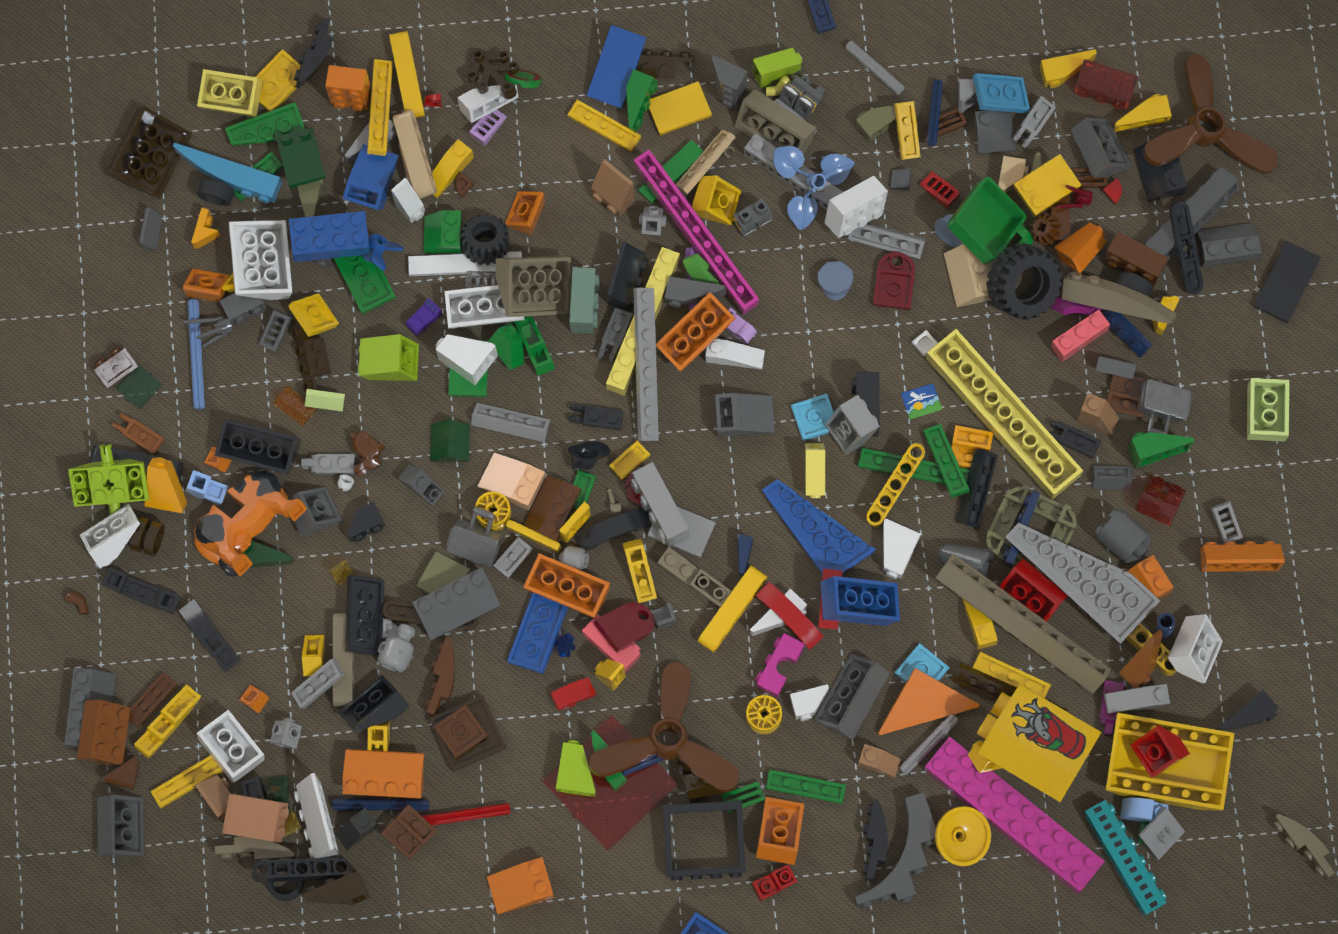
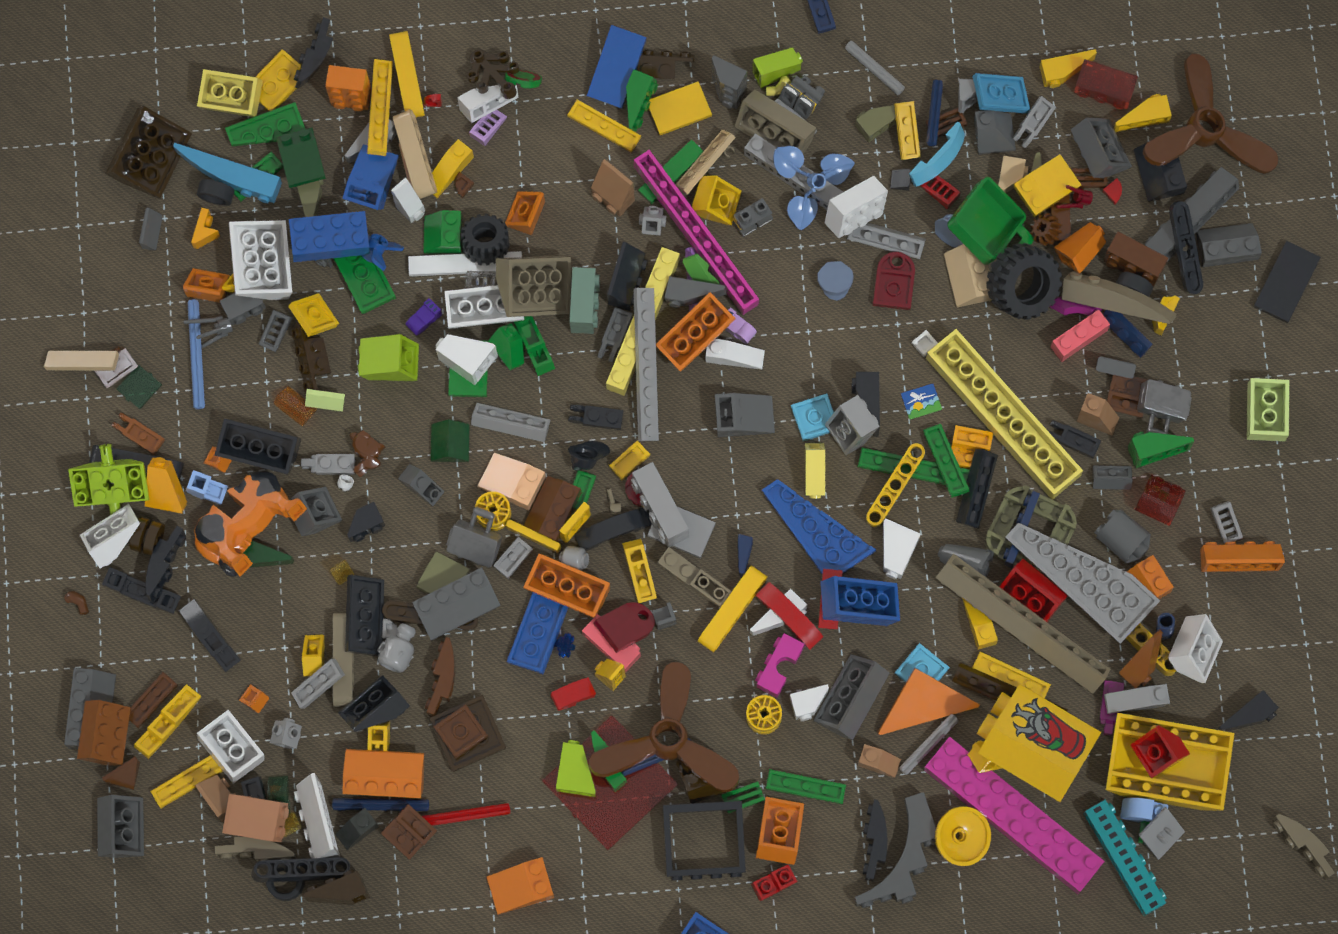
none -> tan tile [44,351,119,371]
none -> black slope [146,526,186,603]
none -> medium azure slope [909,122,965,187]

